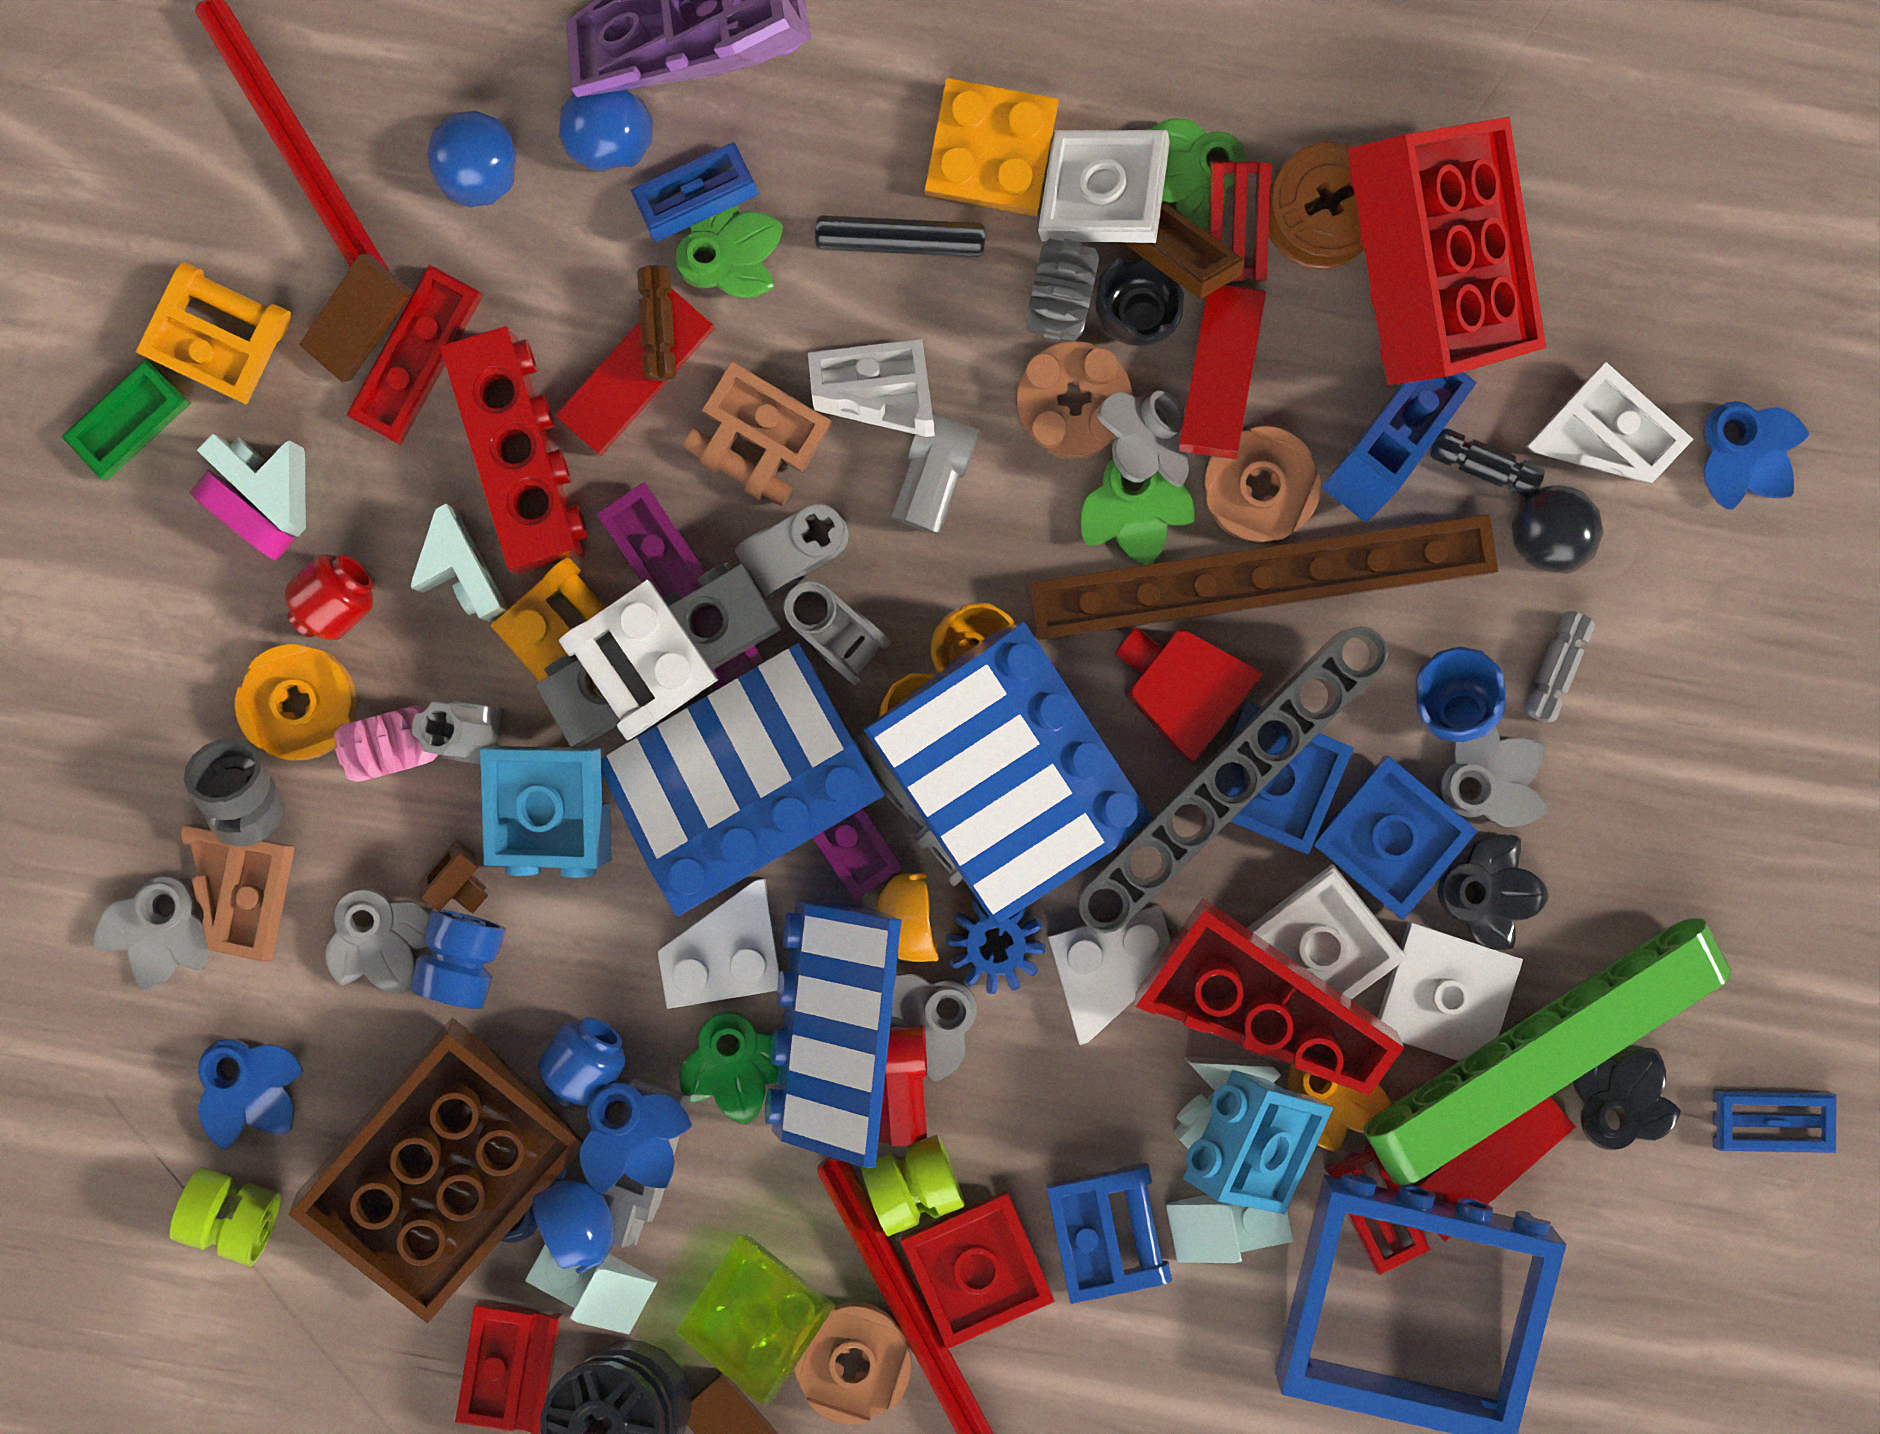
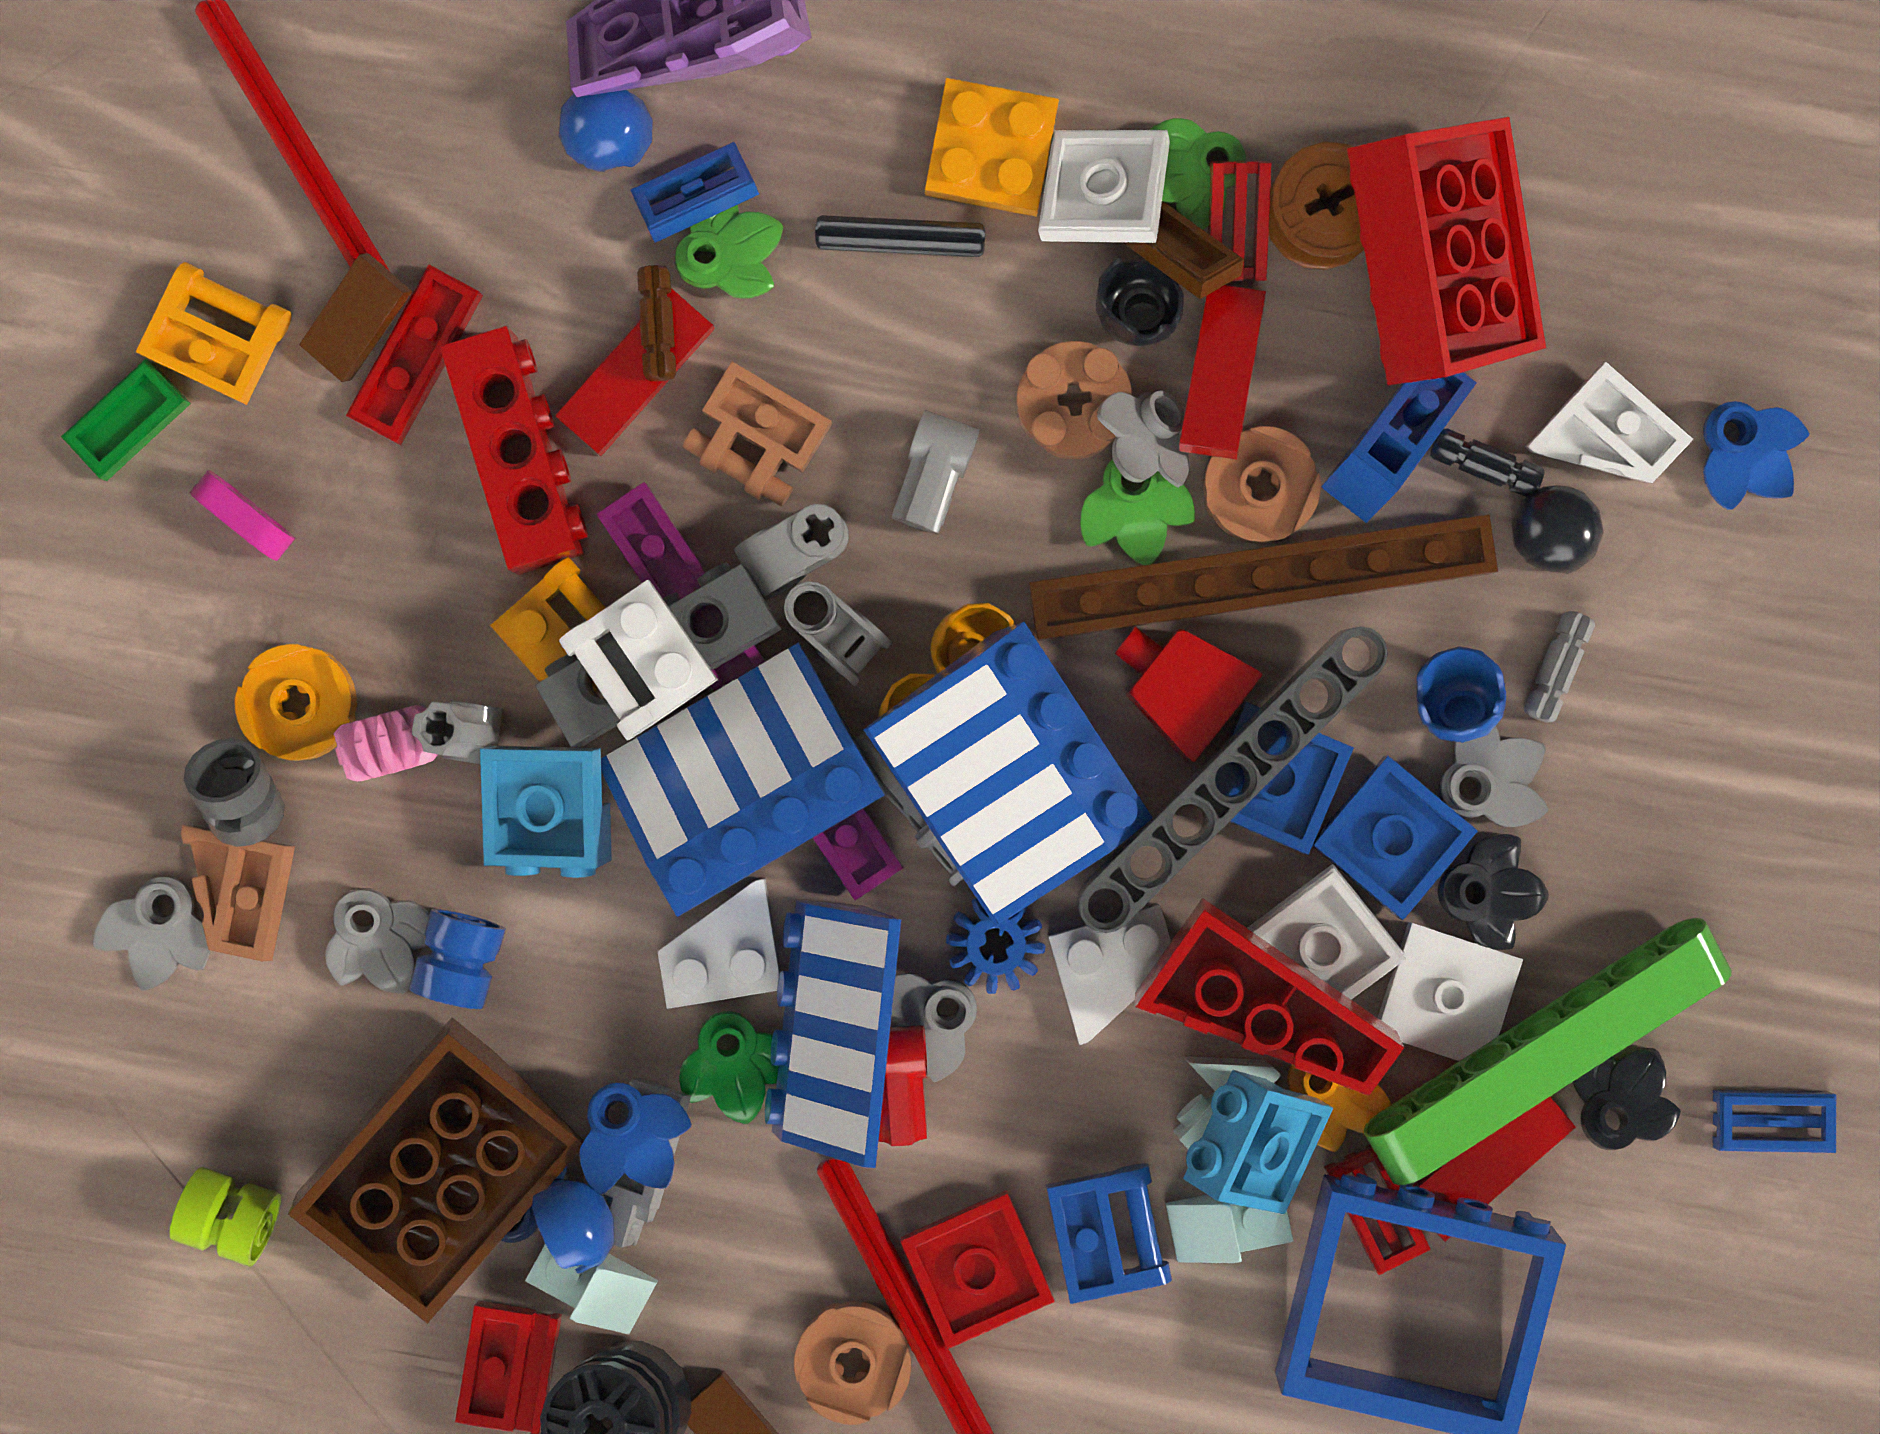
light aqua slope [197,434,306,537] -> none
blue plate [198,1039,304,1150] -> none
red head [285,554,374,640] -> none
light aqua slope [411,504,509,622] -> none
reddish brown tile [418,839,488,913] -> none
blue hair [427,111,516,207] -> none
blue head [537,1017,626,1107] -> none
clear neon green plate [675,1235,836,1405] -> none
white wing [808,339,935,437] -> none
lime wheel [861,1134,965,1236] -> none
light orange hair [876,873,938,962] -> none
dark grey gear [1026,238,1099,341] -> none

